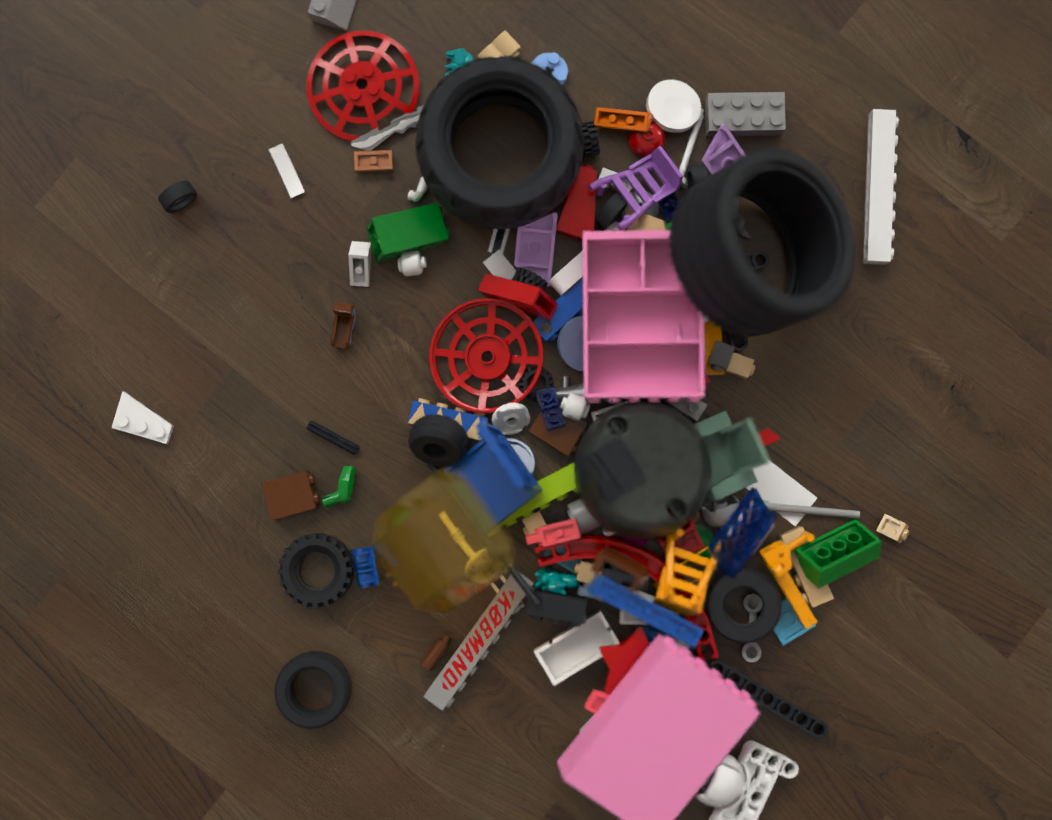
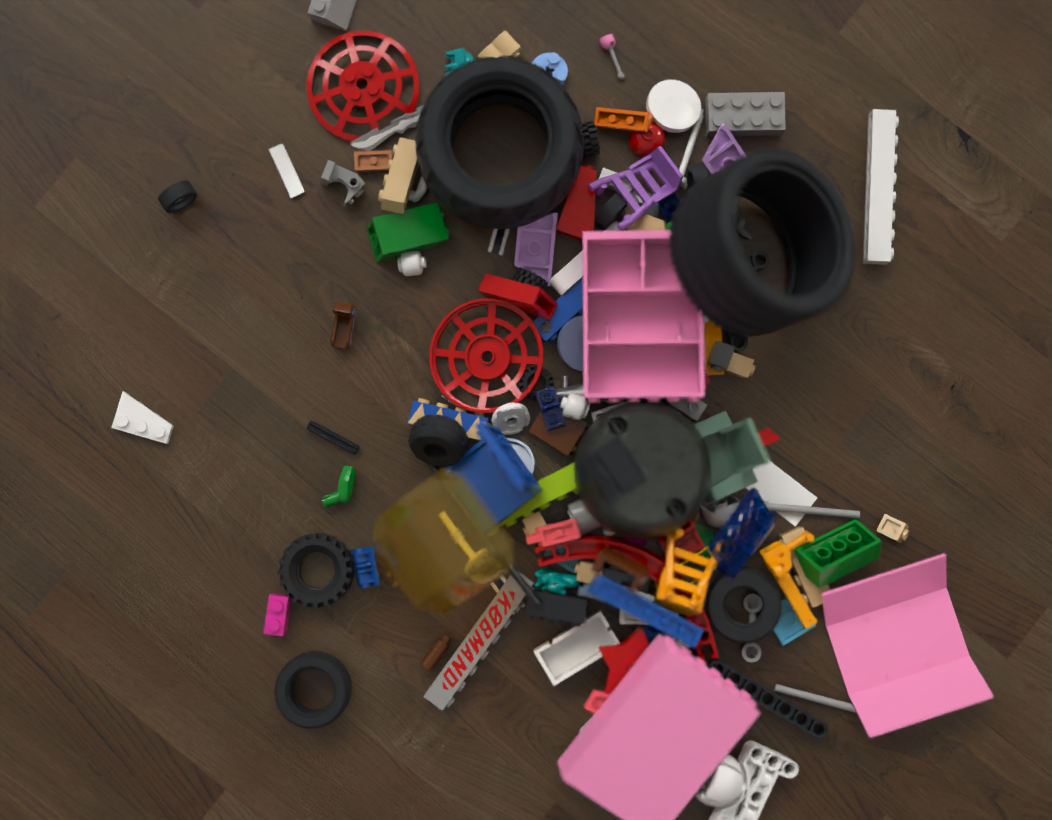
reddish brown panel [261,471,320,520] -> none
white slope [348,241,371,287] -> none
white sticker [483,250,516,280] -> none
none -> dark pink brick [264,593,292,636]
none -> light grey tile [320,160,365,205]
none -> tan brick [378,138,419,214]
none -> hinge [599,34,625,80]
none -> light grey bar [774,684,857,713]
none -> bright pink piece [821,553,994,738]

